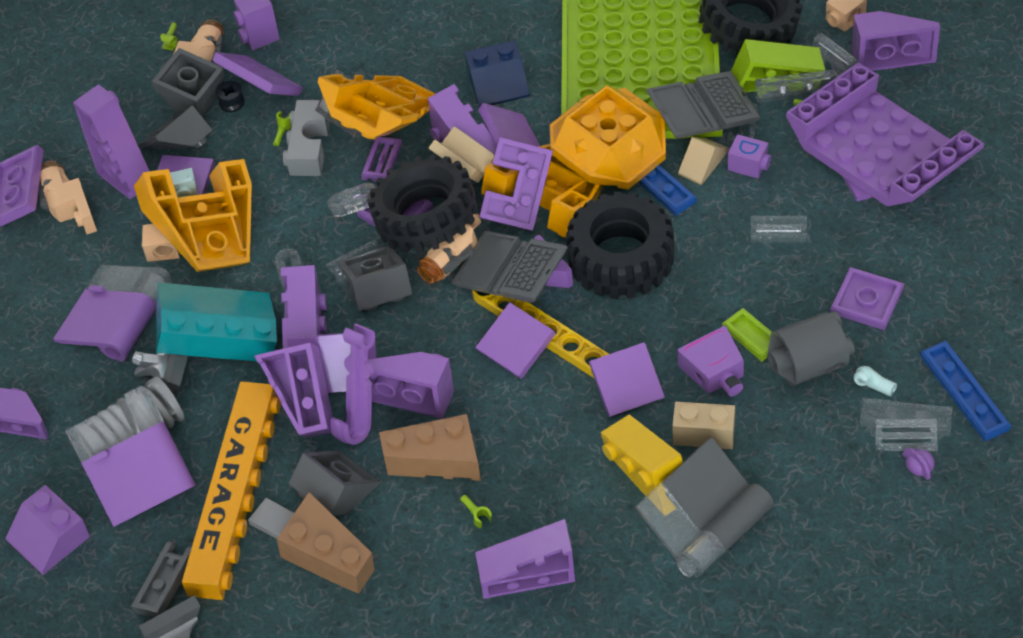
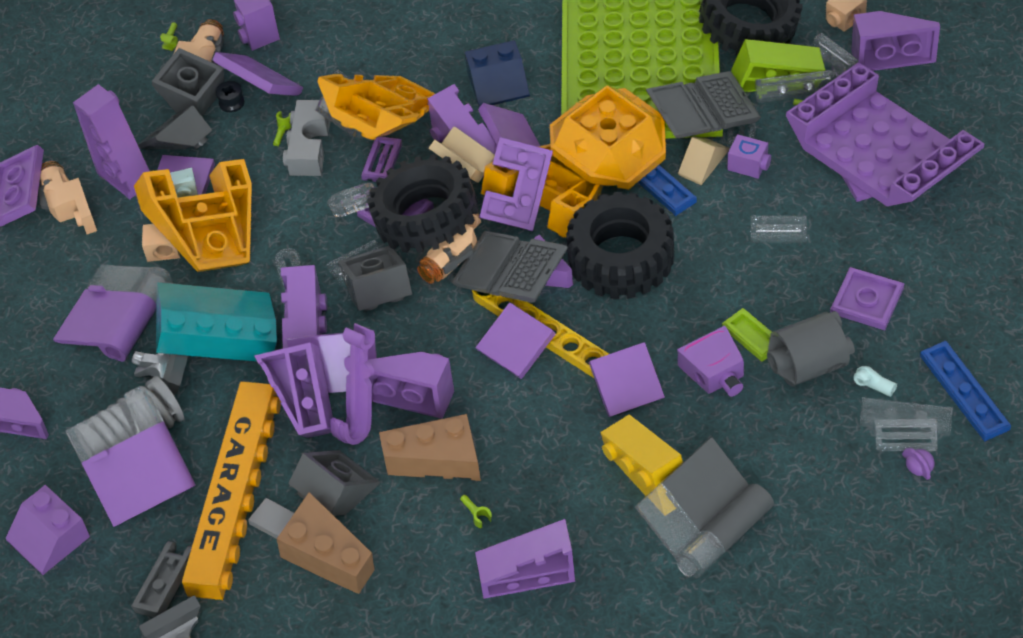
tan brick [673,402,735,449] -> none

